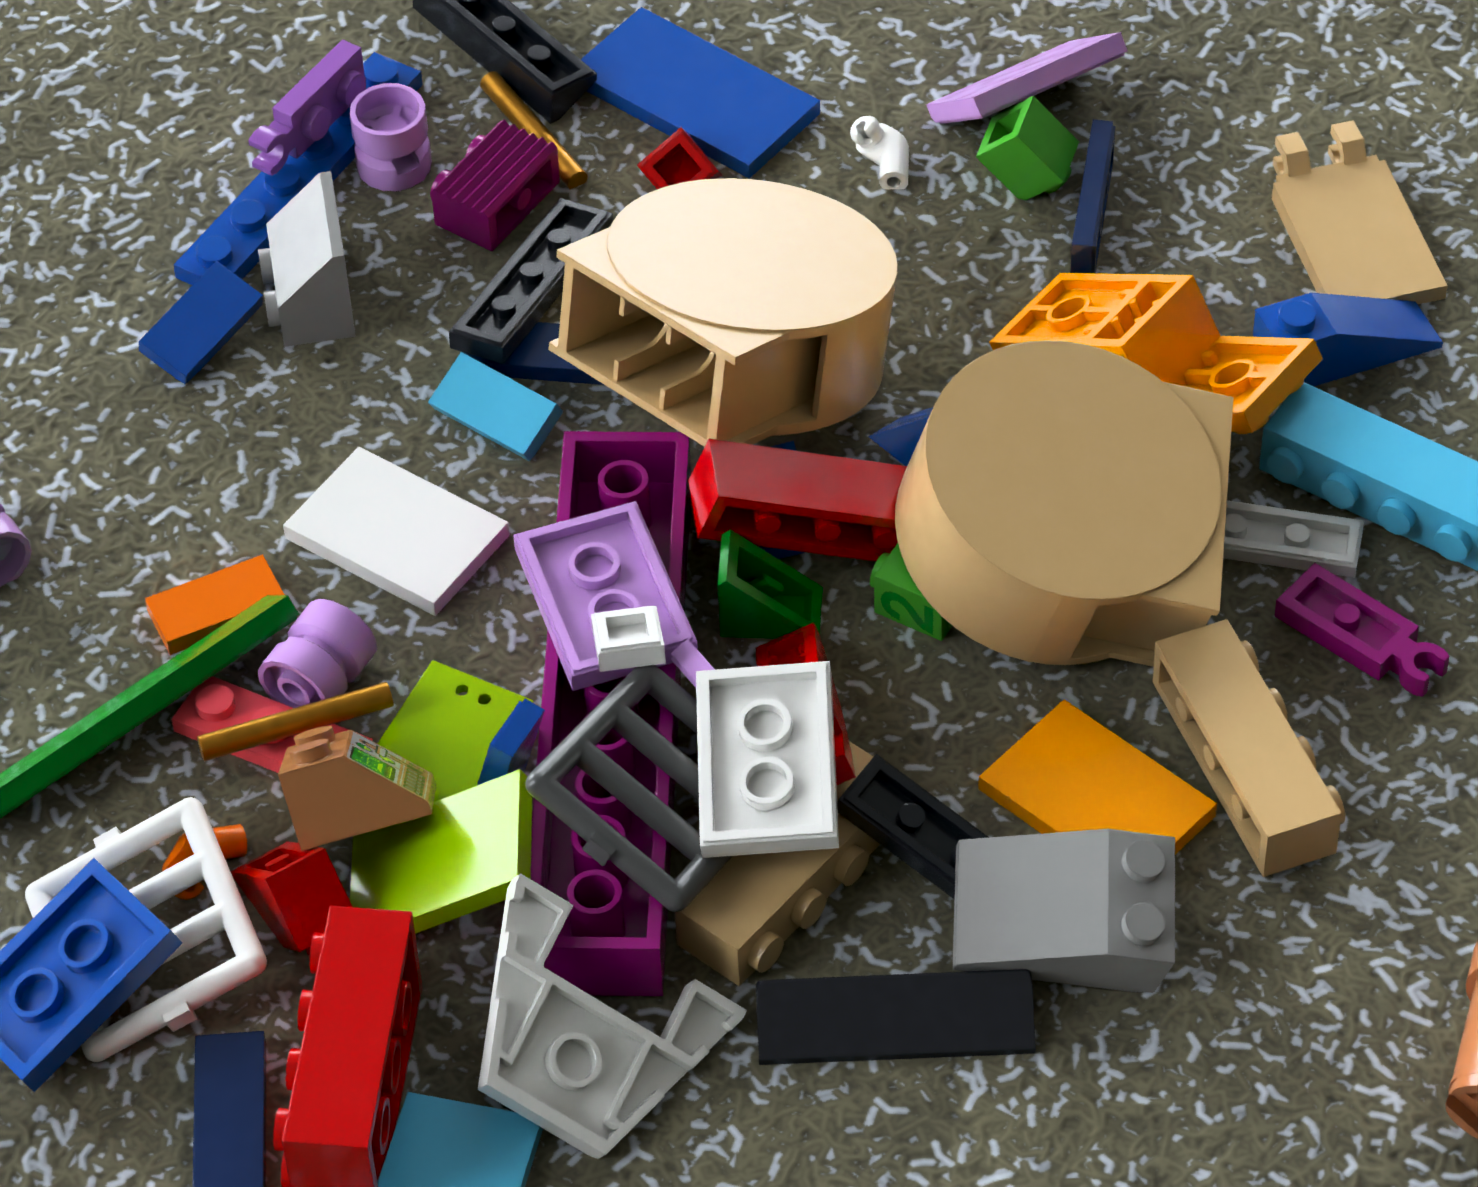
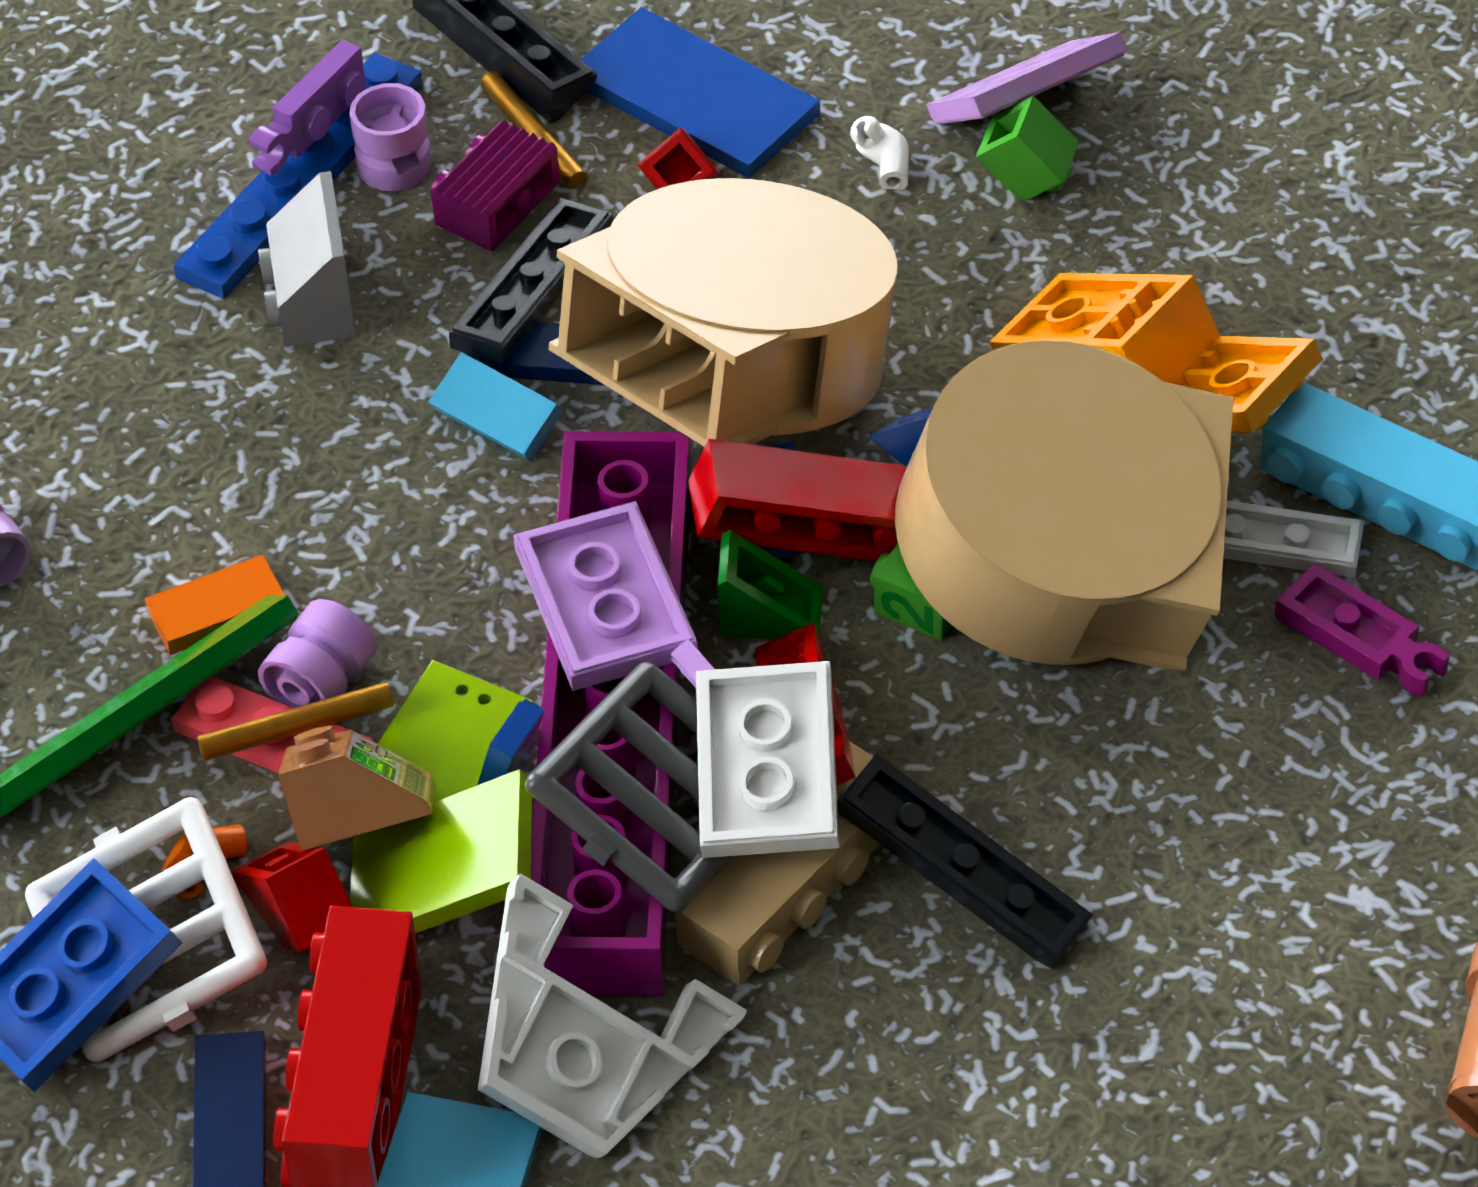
blue tile [139,260,263,384] -> none
white tile [283,447,510,616] -> none
white tile [591,606,666,672] -> none
black slope [756,969,1036,1065] -> none
light grey slope [953,829,1175,993] -> none
light orange tile [978,699,1217,855] -> none
dark blue tile [1070,119,1116,273] -> none
tan brick [1152,619,1345,877] -> none
blue slope [1253,292,1443,387] -> none
tan tile [1272,120,1448,304] -> none

